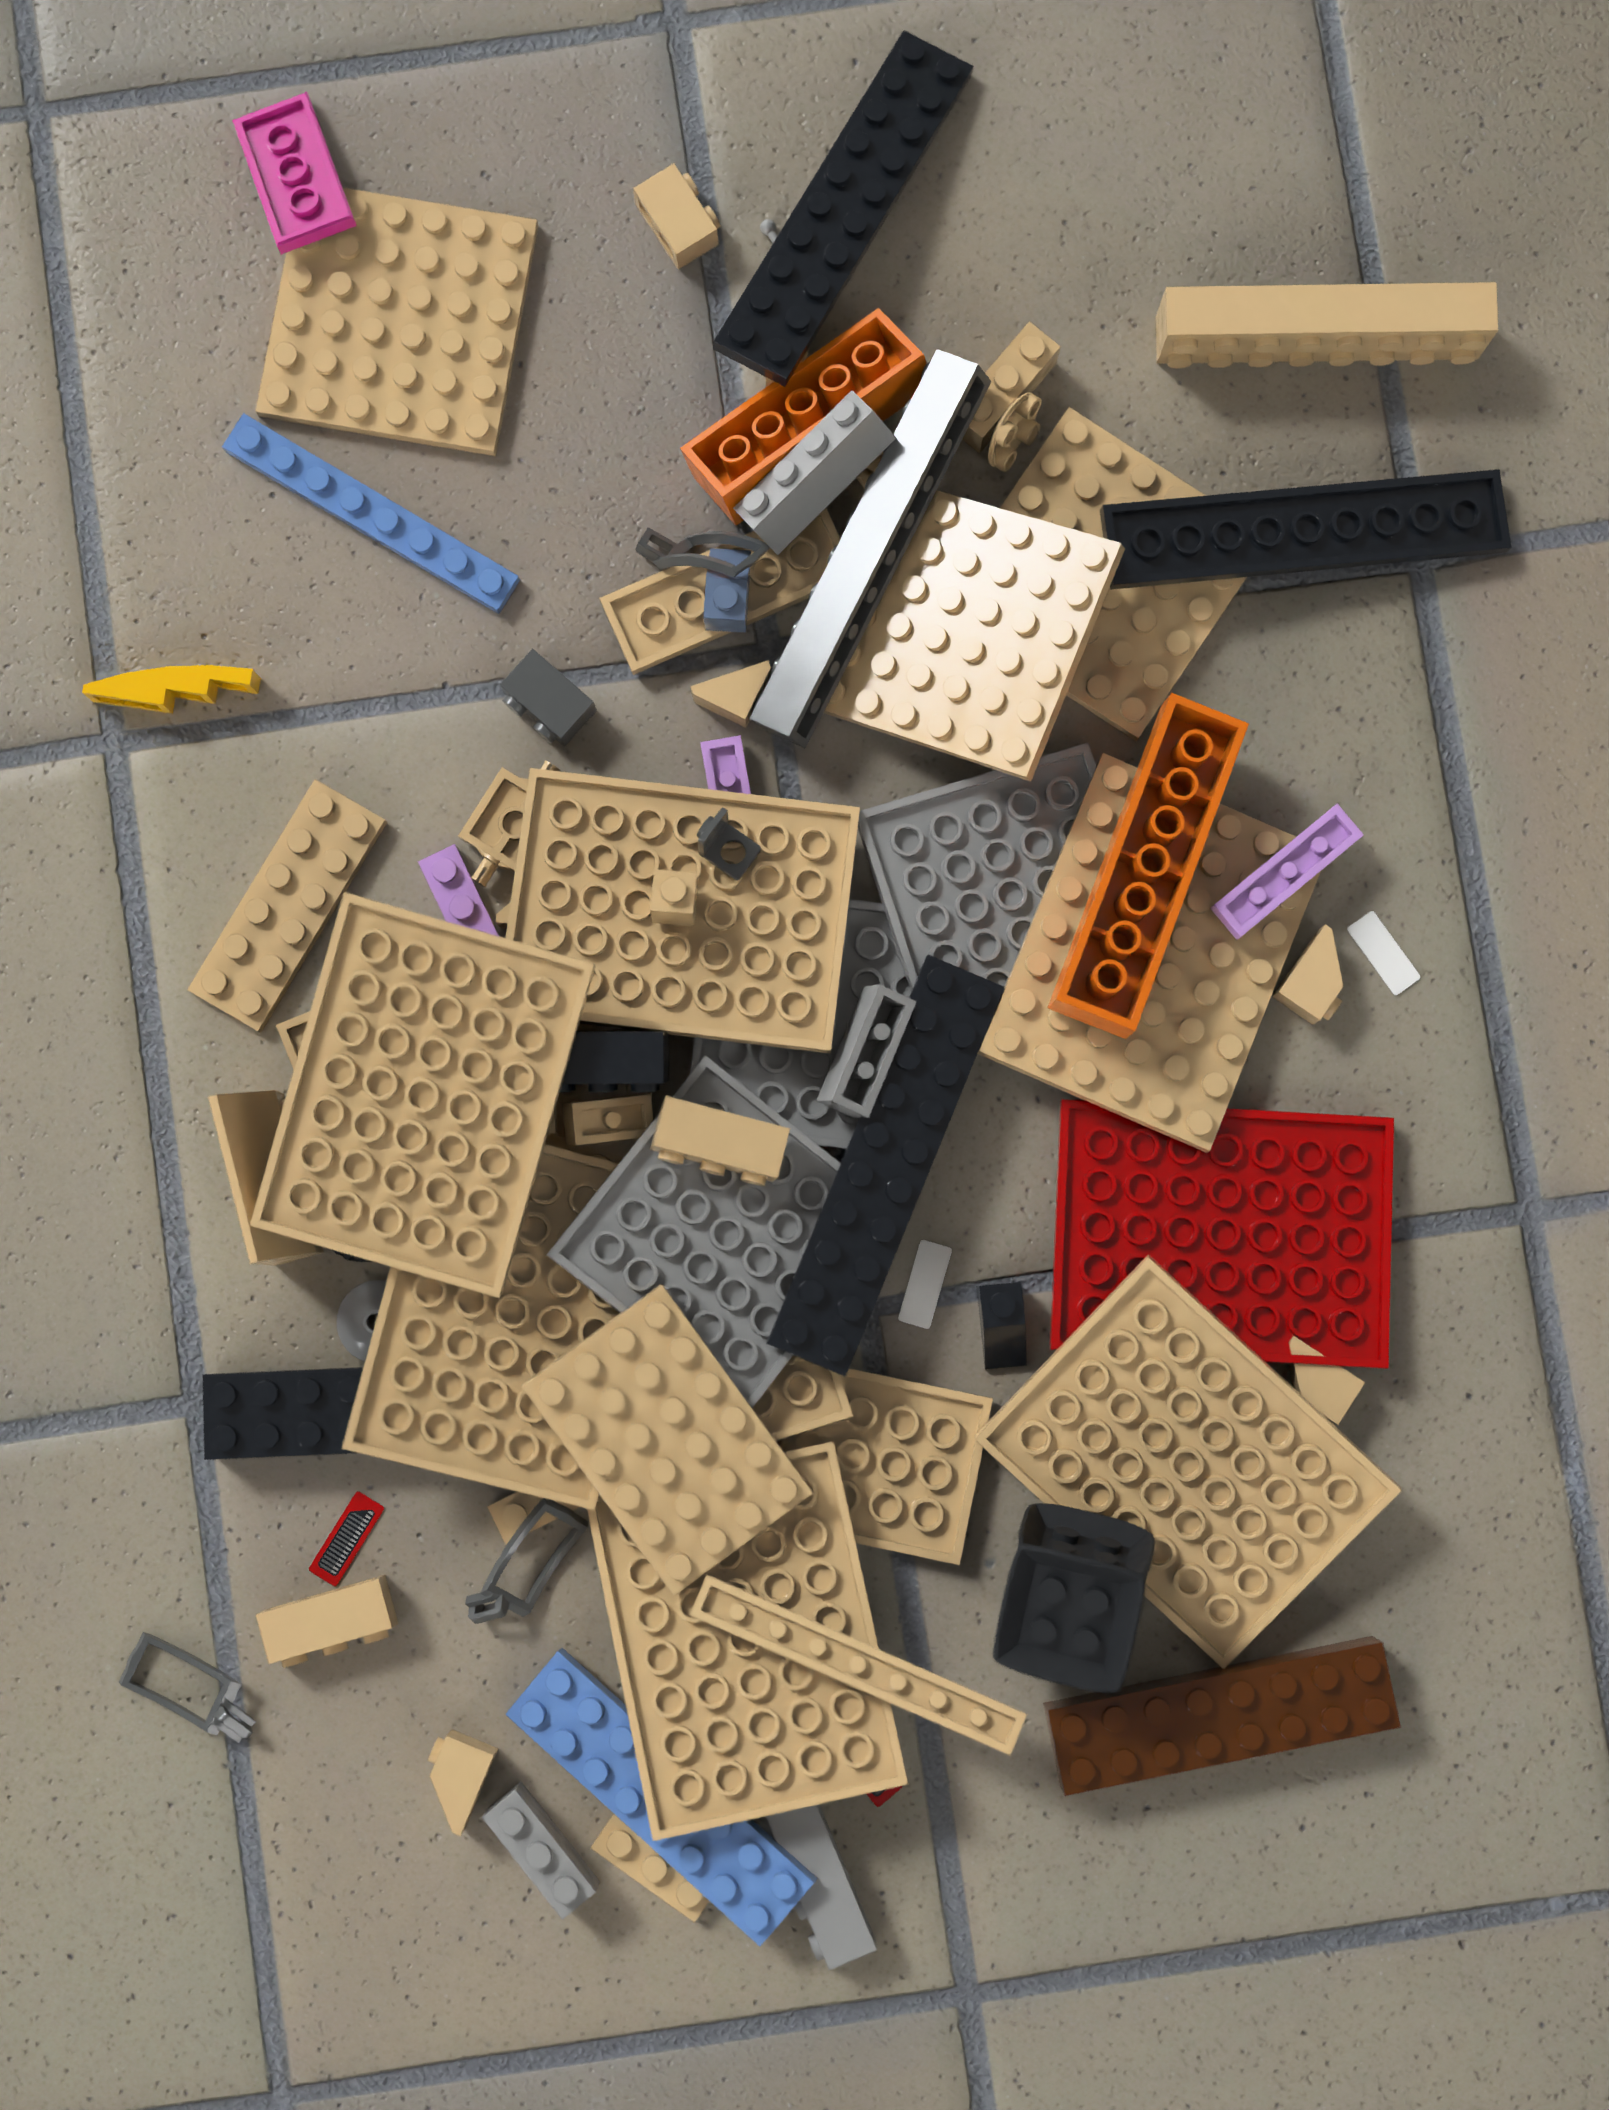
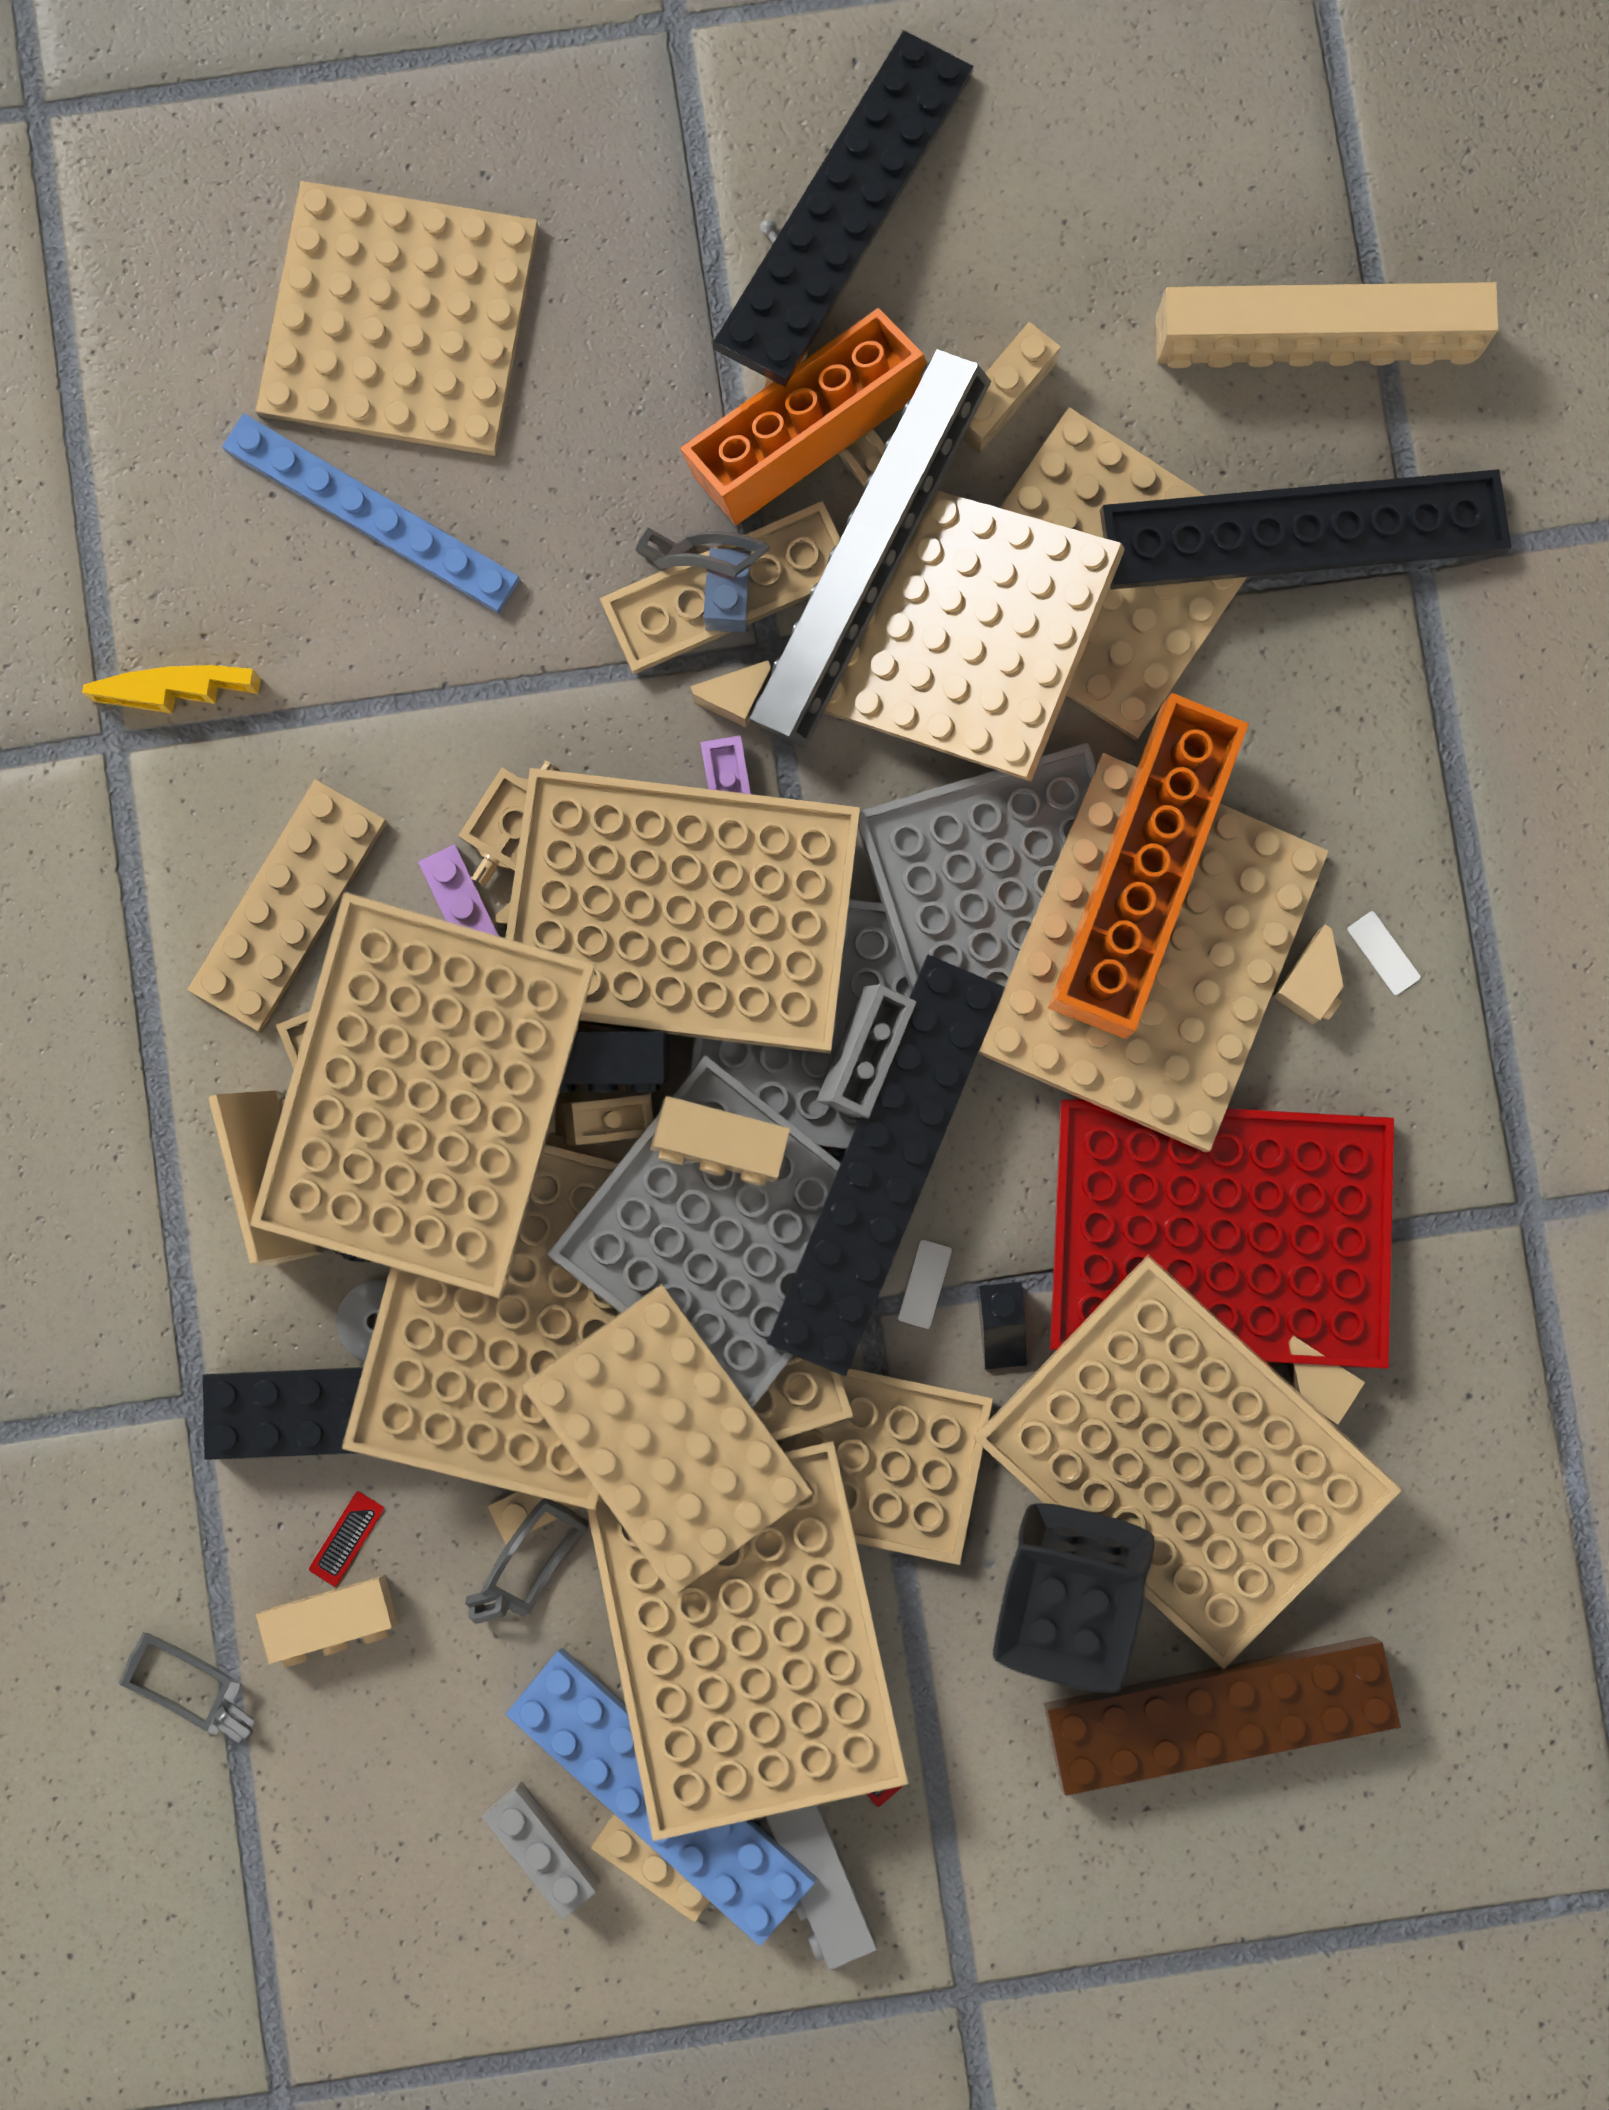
dark pink tile [232,92,357,255] -> none
tan slope [428,1729,498,1836] -> none
dark grey brick [500,648,597,747] -> none
tan brick [633,163,720,270] -> none
tan brick [650,869,698,926] -> none
tan plate [690,1575,1027,1756] -> none
dark grey bracket [697,807,761,880] -> none
light grey brick [733,390,896,555] -> none
tan dish [988,392,1042,472] -> none
lavender plate [1210,804,1364,940] -> none

